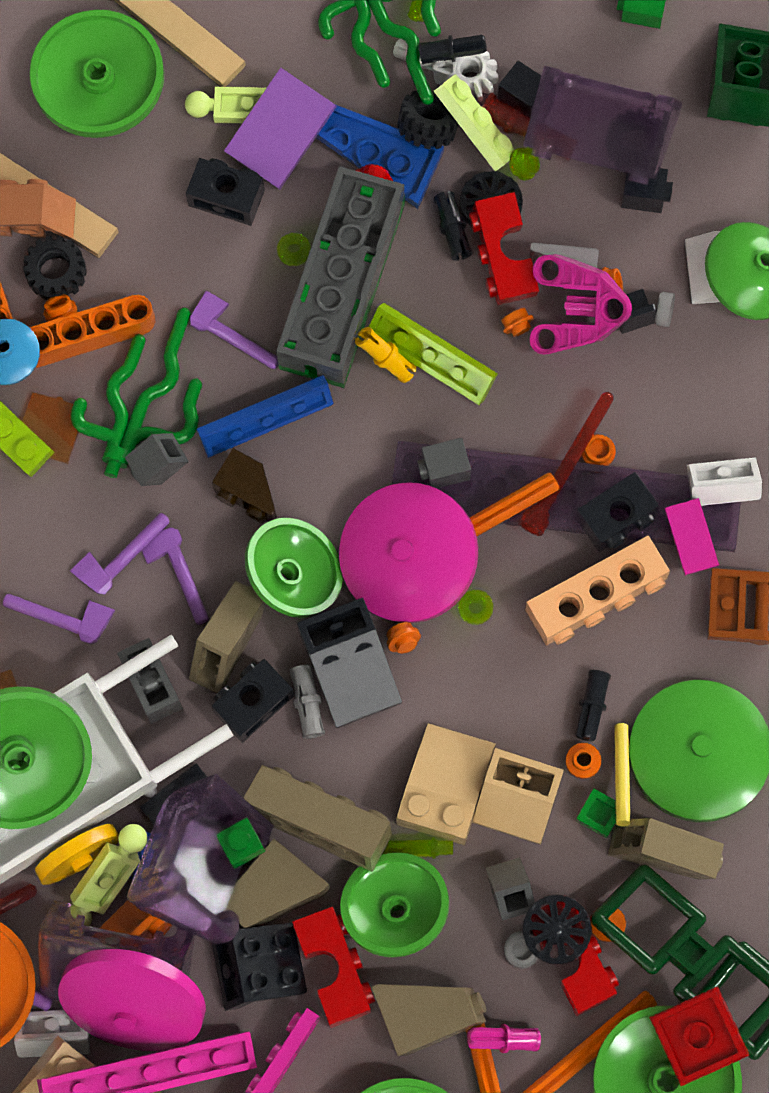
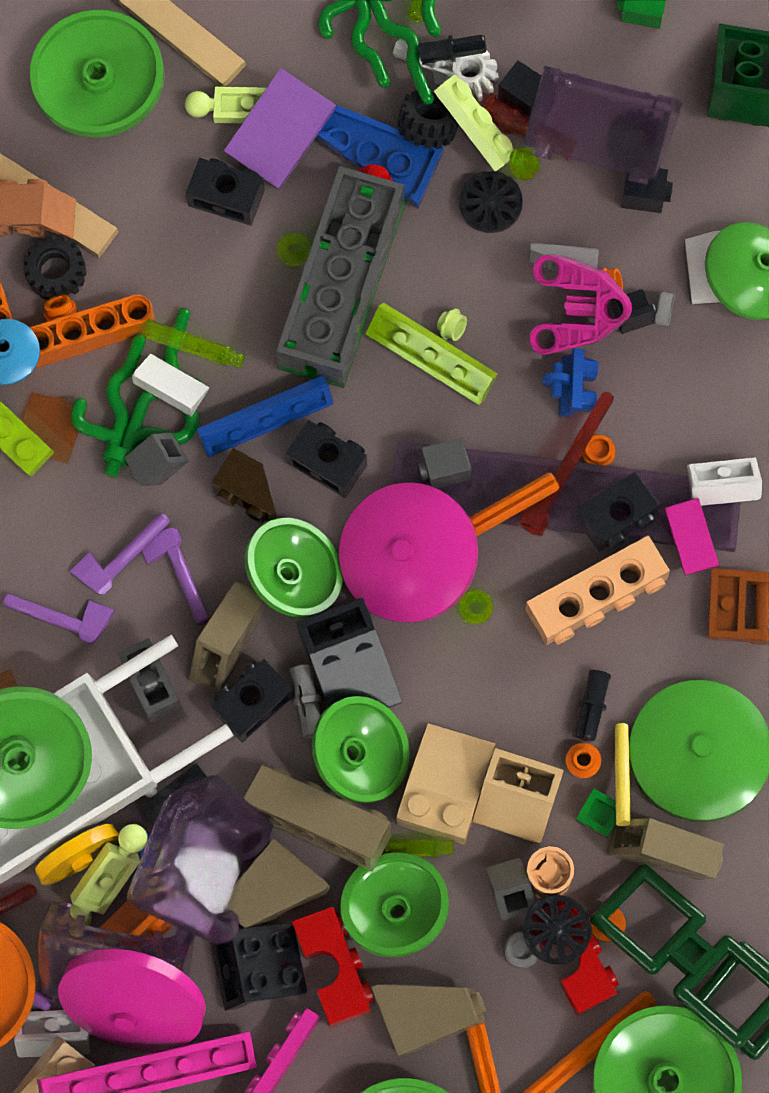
medium lavender piece [190,290,278,369] -> none
green plate [216,817,266,869] -> none
yellow pin [355,327,416,383] -> none
orange plate [386,622,421,654] -> none
black pin [434,191,473,261] -> none
dark pink axle [467,1024,541,1053] -> none
red arch [469,192,540,306] -> none
orange plate [501,308,534,337] -> none
red tile [649,986,750,1086] -> none
none -> white slope [132,354,209,417]
none -> clear neon green piece [142,319,245,368]
none -> black brick [286,420,368,498]
none -> bright green dish [312,696,410,803]
none -> yellowish green plate [437,308,467,341]
none -> light nougat wheel [526,846,574,899]
none -> blue hips [542,348,599,418]

